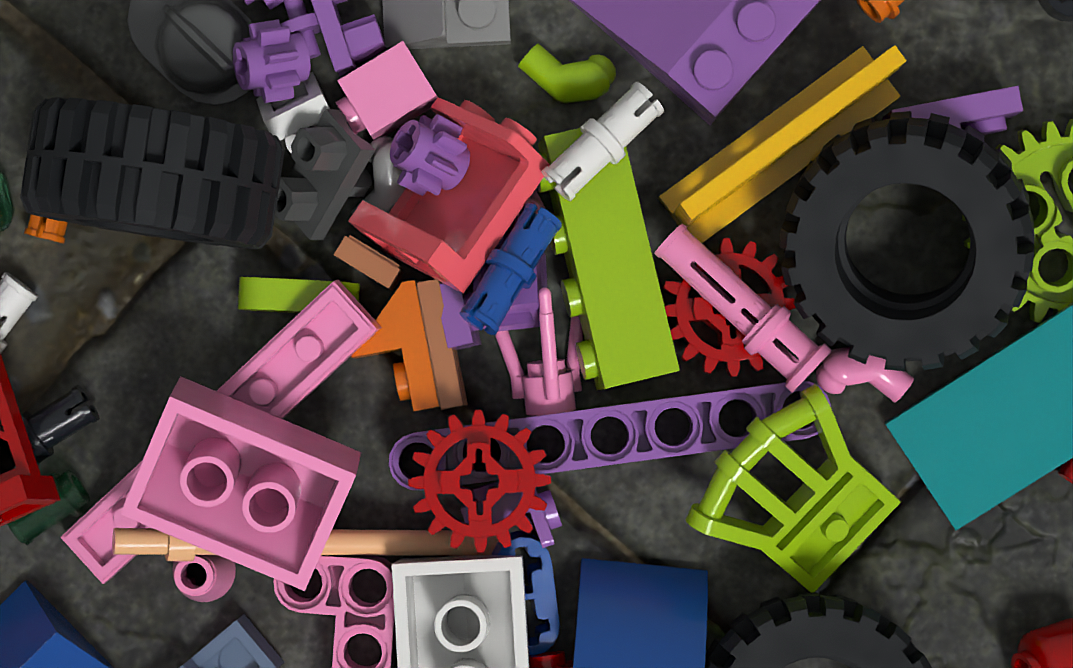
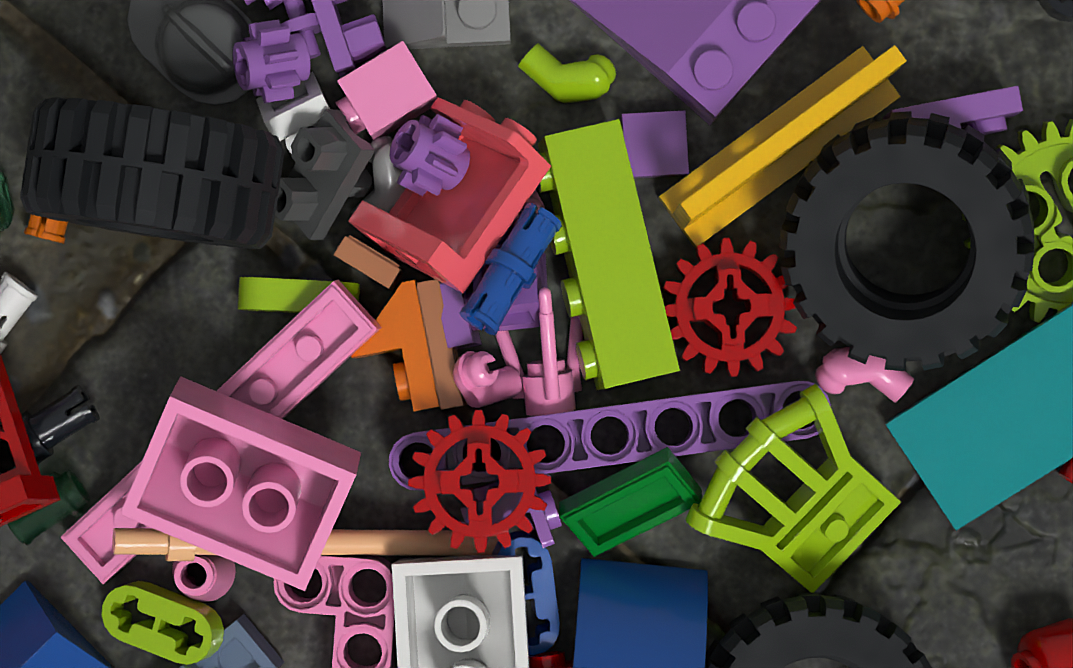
white pin [541,82,664,201] -> none
bright pink pin [654,224,832,393] -> none
none -> lime beam [101,581,224,665]
none -> bright pink arm [452,351,522,408]
none -> green tile [559,447,702,557]
none -> medium lavender tile [621,110,689,179]

